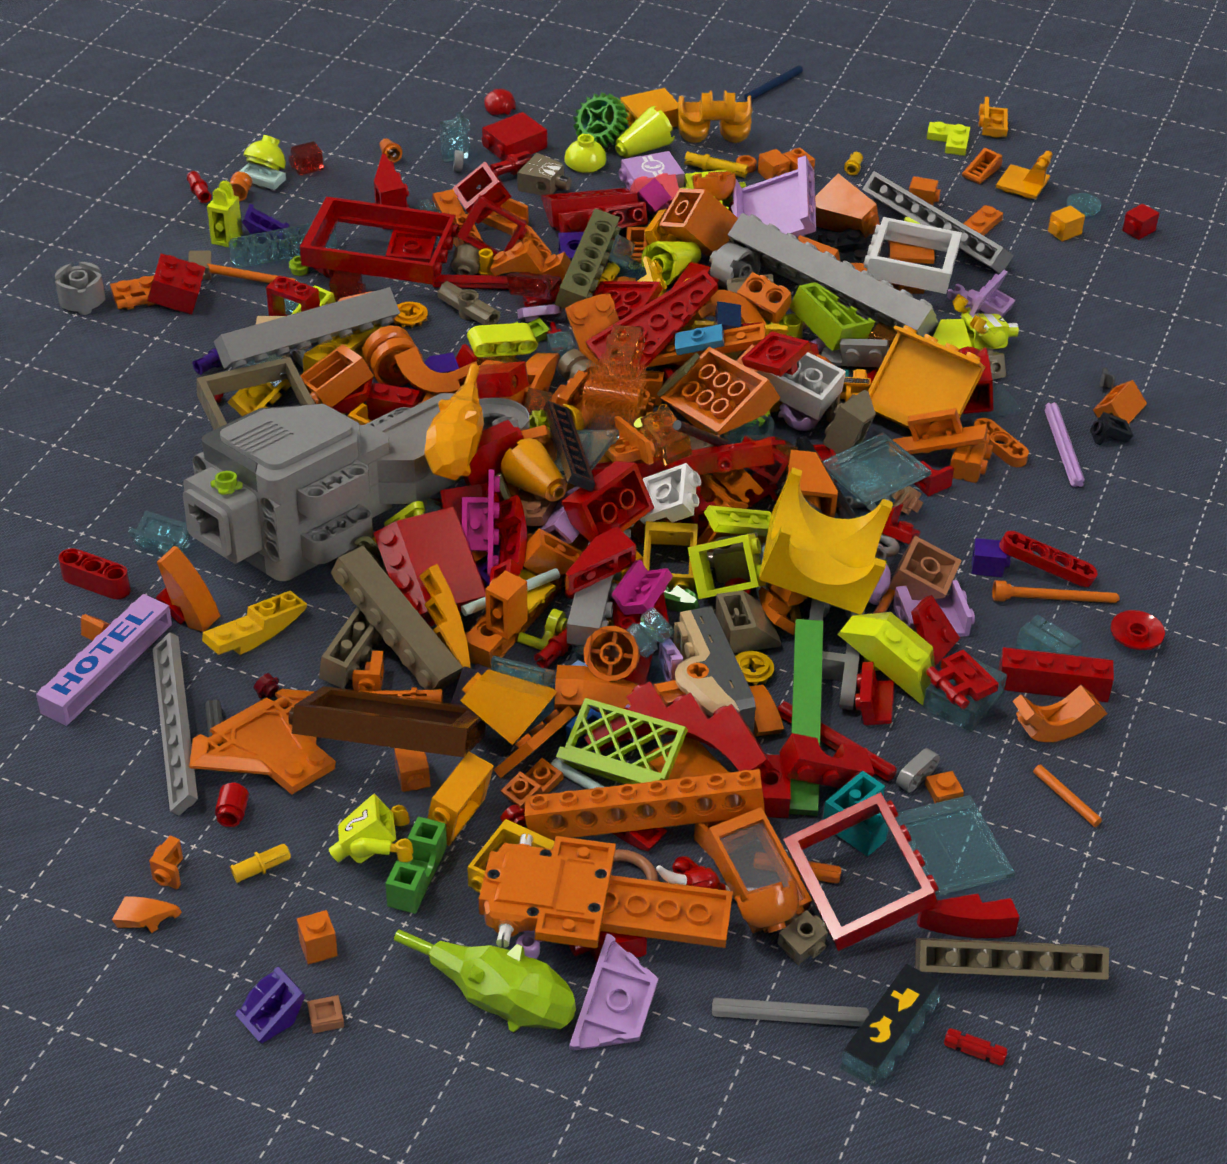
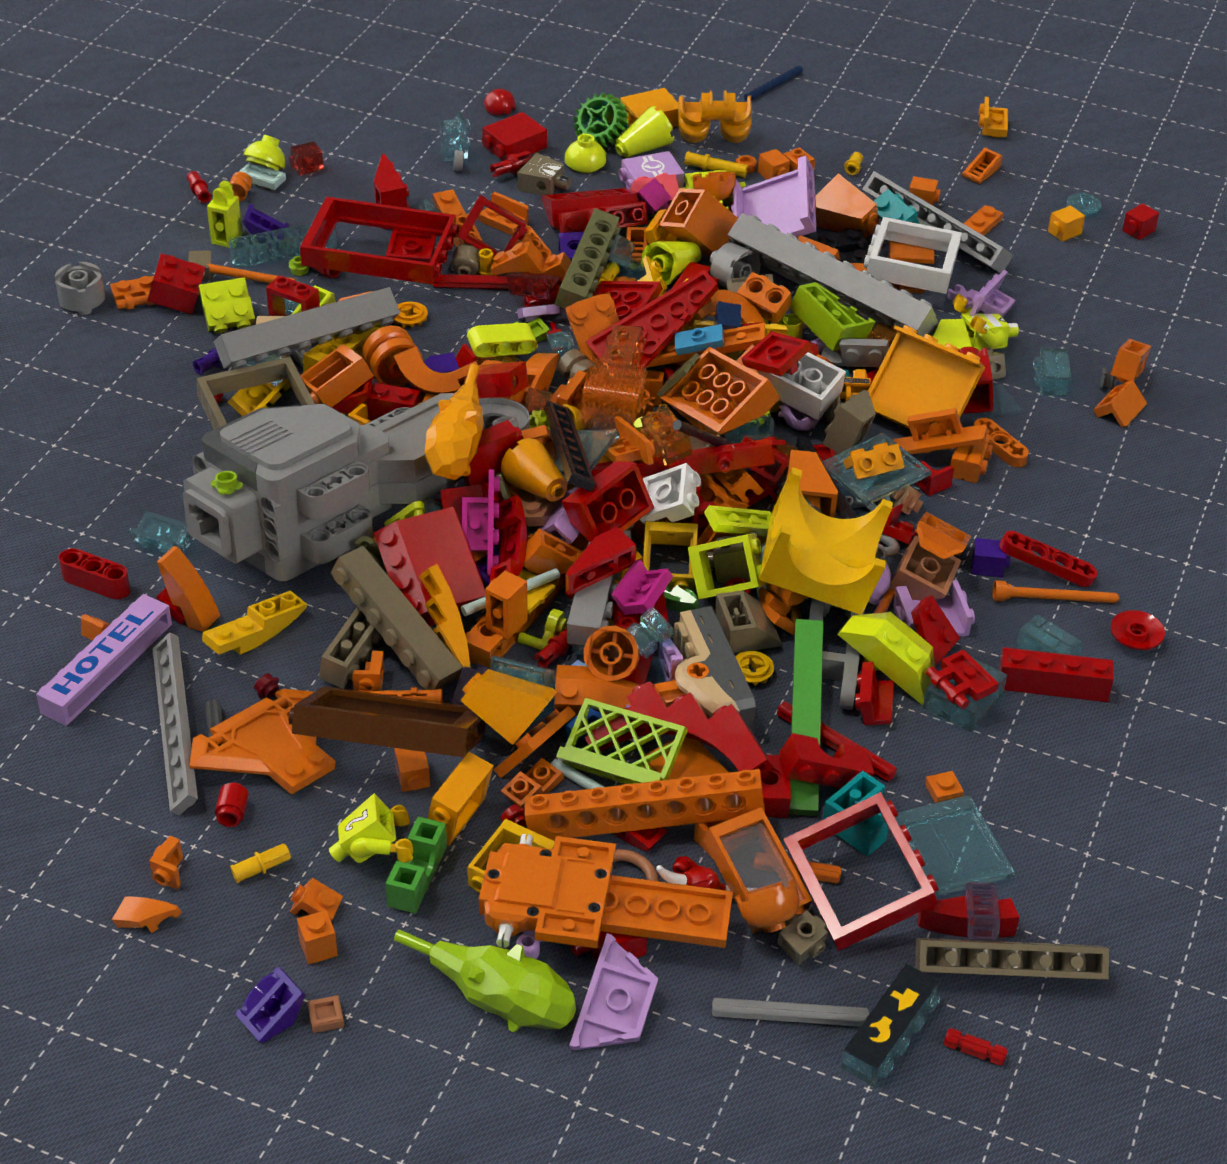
clear red brick [329,270,366,302] -> none
orange cone [380,138,403,163] -> none
dark tan piece [438,281,500,325] -> none
red window [452,161,512,224] -> none
orange slope [749,685,784,736] -> none
light grey beam [896,748,940,793] -> none
neon yellow plate [927,121,970,156] -> none
light orange plate [996,150,1053,199] -> none
orange arch [1012,685,1108,742] -> none
orange bar [1033,764,1102,827] -> none
lavender axle [1044,402,1085,488] -> none
black bracket [1090,412,1133,445] -> none
none -> neon yellow plate [199,277,255,333]
none -> orange bracket [289,877,343,920]
none -> light orange bracket [843,443,904,480]
none -> teal bracket [874,189,919,224]
none -> orange slope [915,512,971,559]
none -> clear purple slope [965,882,1000,940]
none -> clear light blue brick [1033,348,1071,397]
none -> orange brick [1110,339,1152,383]

